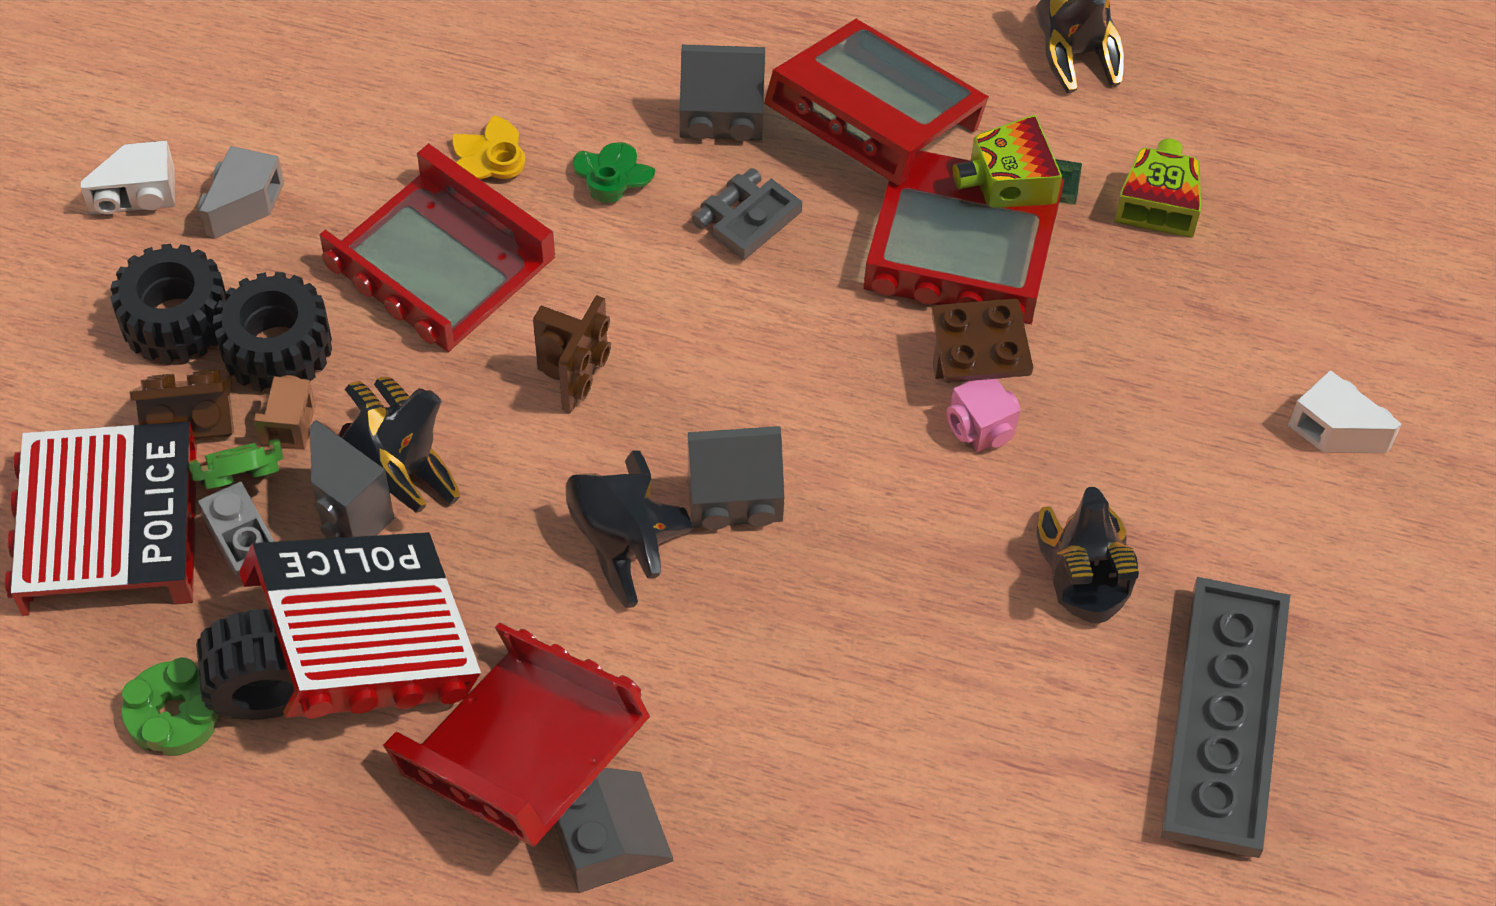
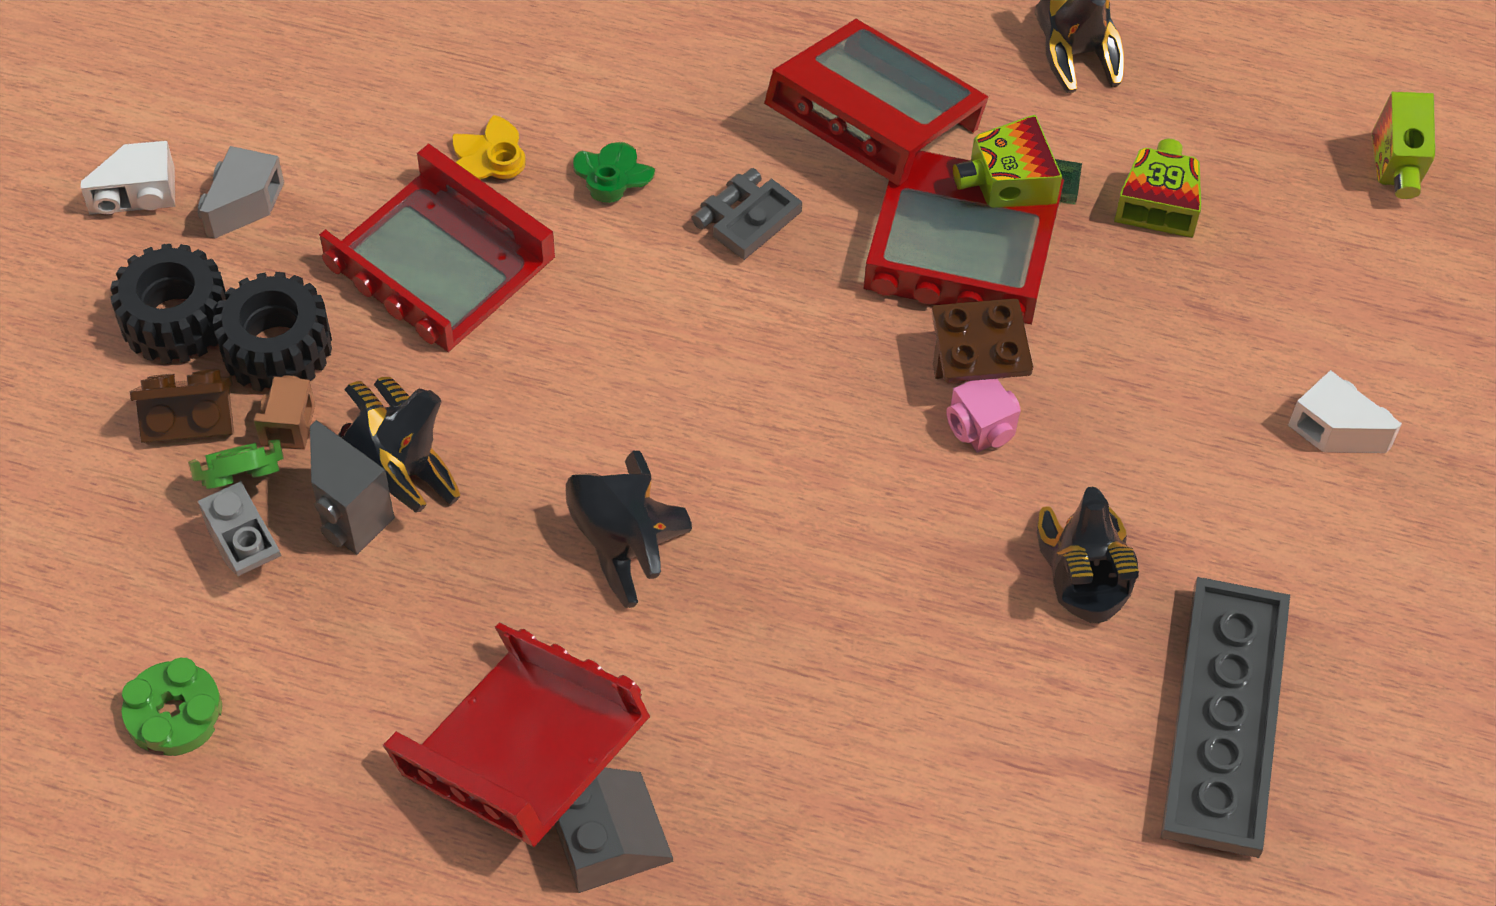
panel [5,421,197,616] -> none
black tyre [196,609,295,720] -> none
panel [239,532,481,719] -> none
reddish brown bracket [533,295,611,413] -> none
dark grey slope [680,44,765,141] -> none
dark grey slope [688,426,785,530] -> none
none -> lime torso [1372,91,1435,199]

